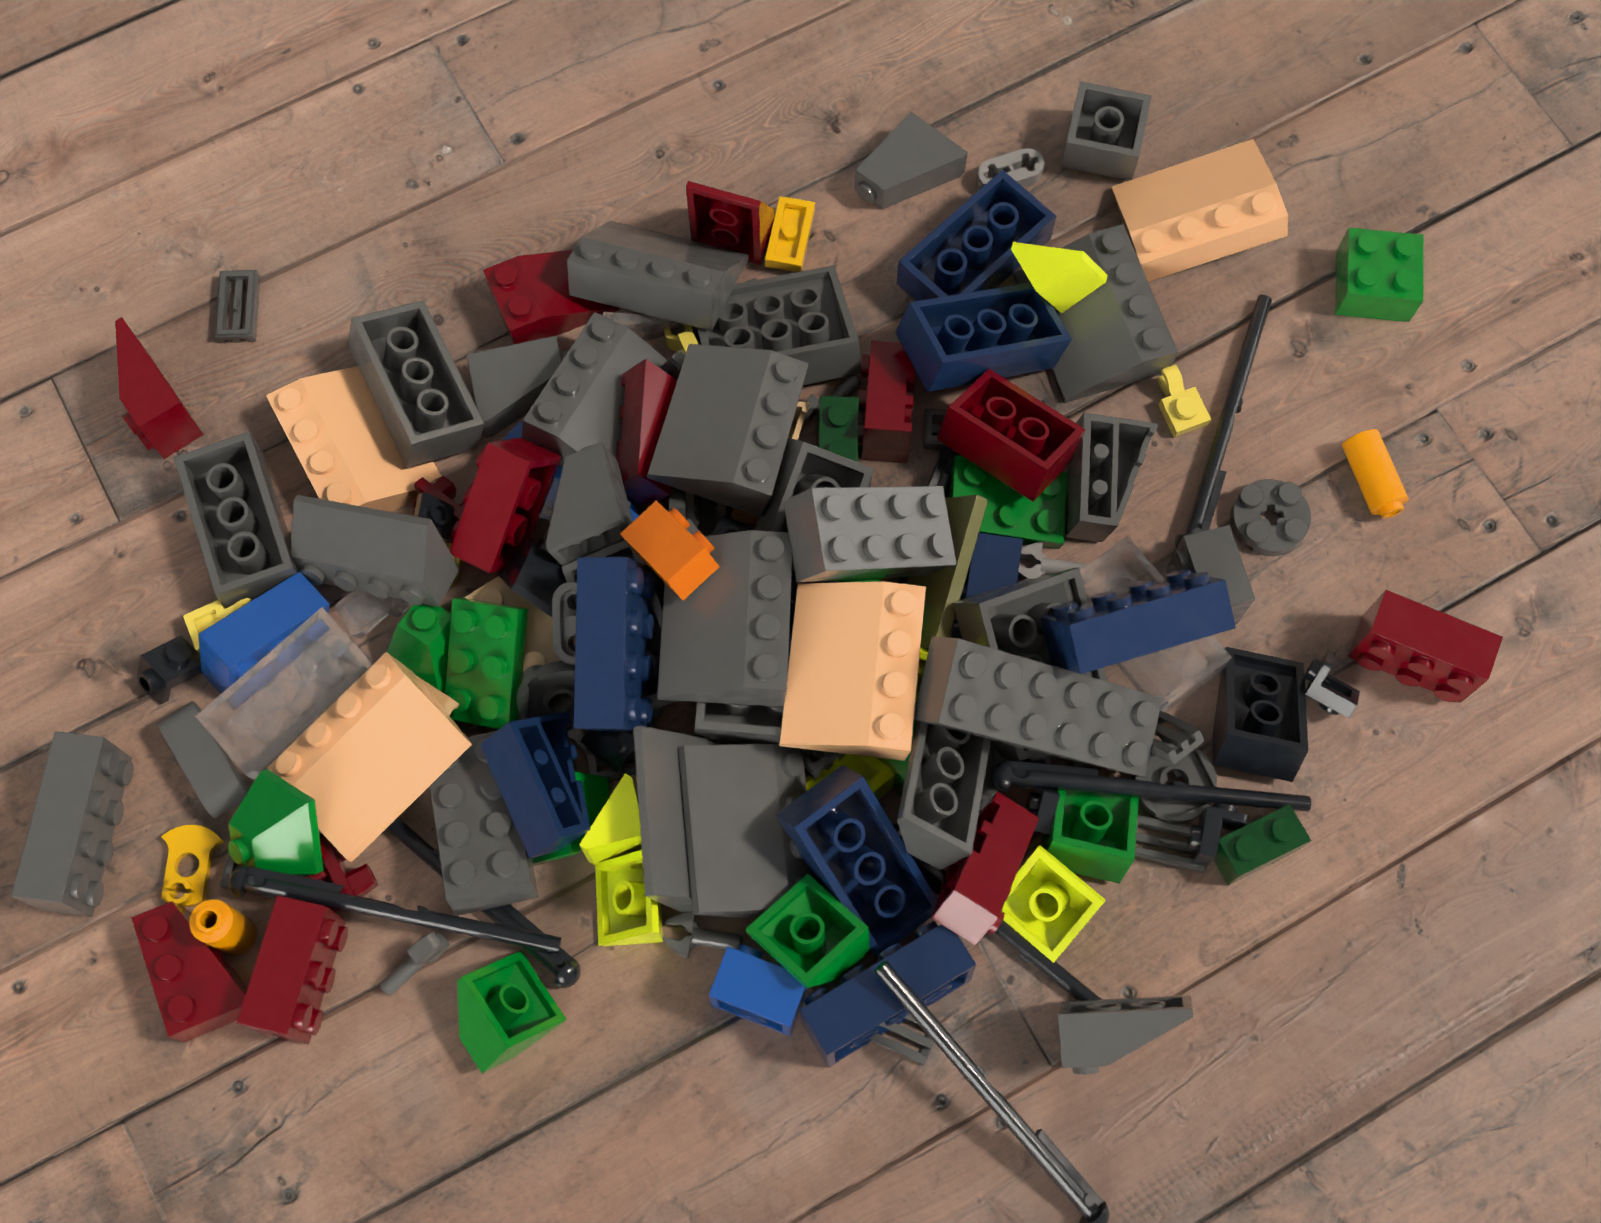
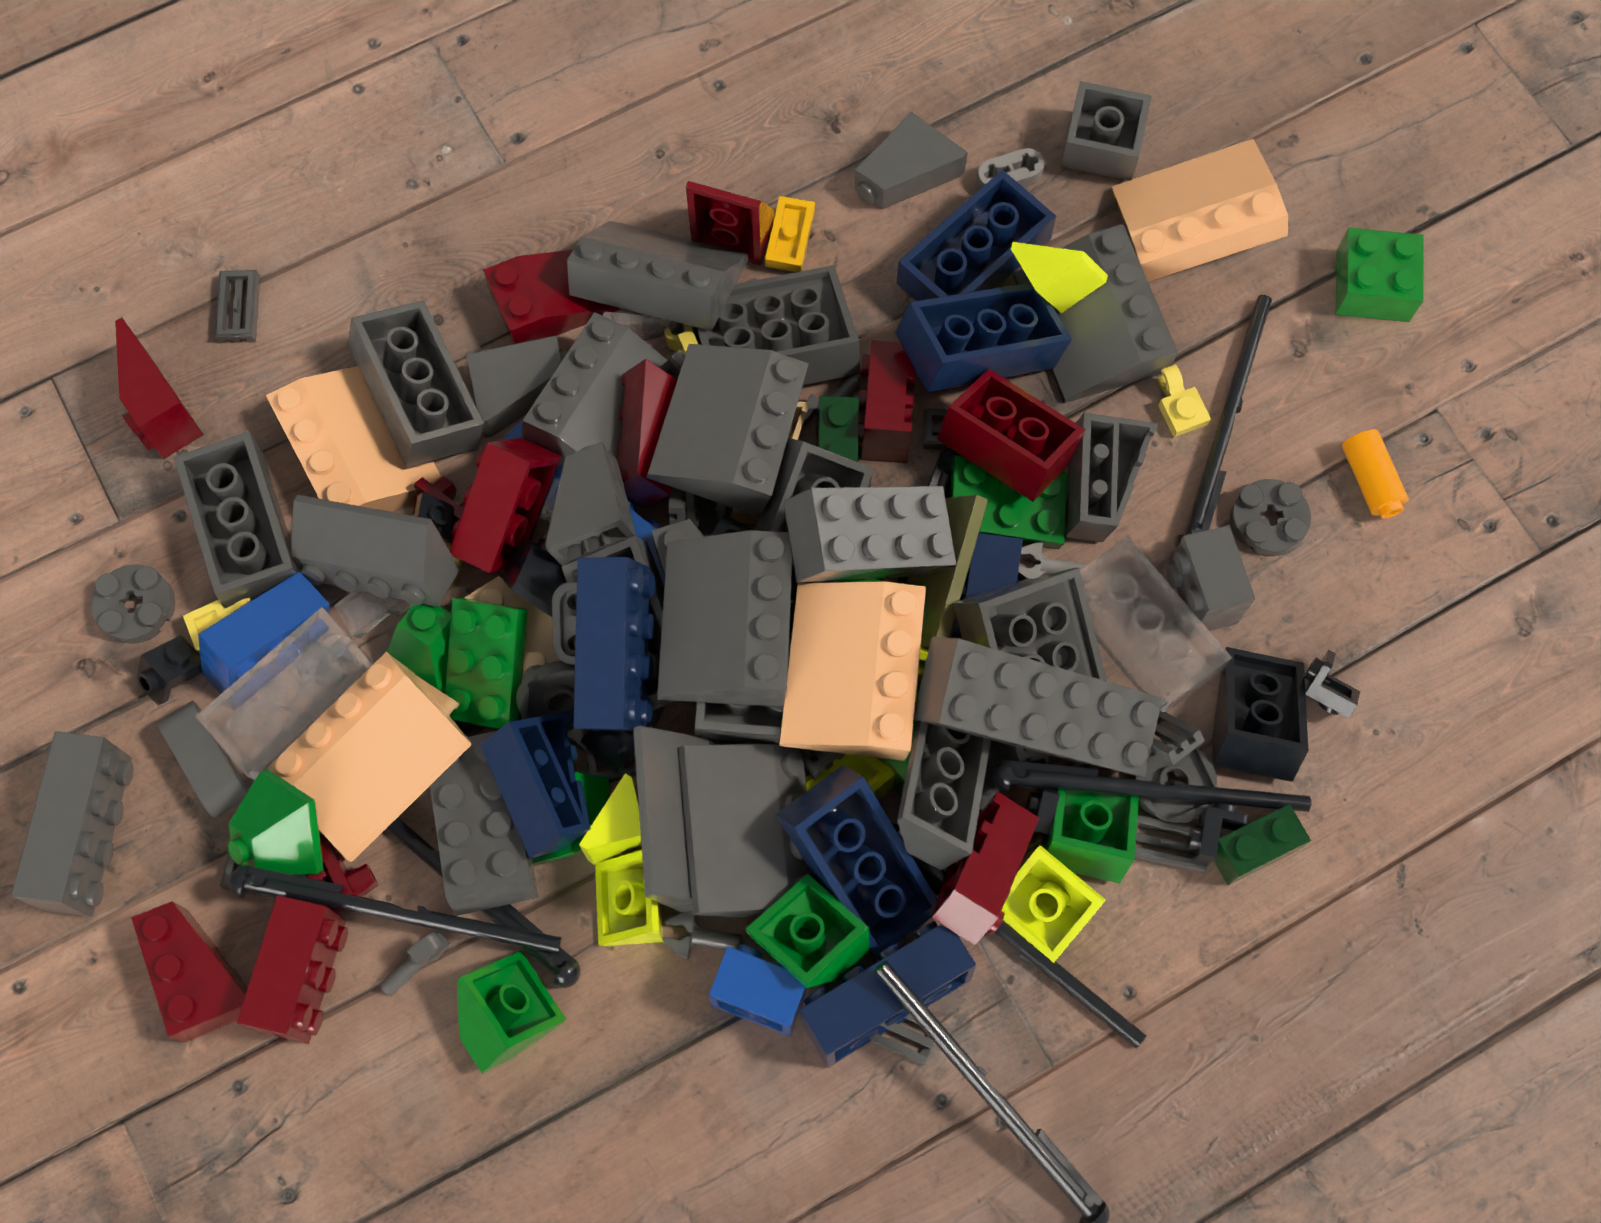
yellow piece [161,825,224,908] -> none
light orange brick [189,899,257,955] -> none
orange brick [620,500,719,601] -> none
dark blue brick [1041,569,1236,674] -> none
dark grey slope [1058,995,1193,1074] -> none
dark red brick [1347,590,1503,703] -> none
none -> dark grey plate [91,565,175,644]

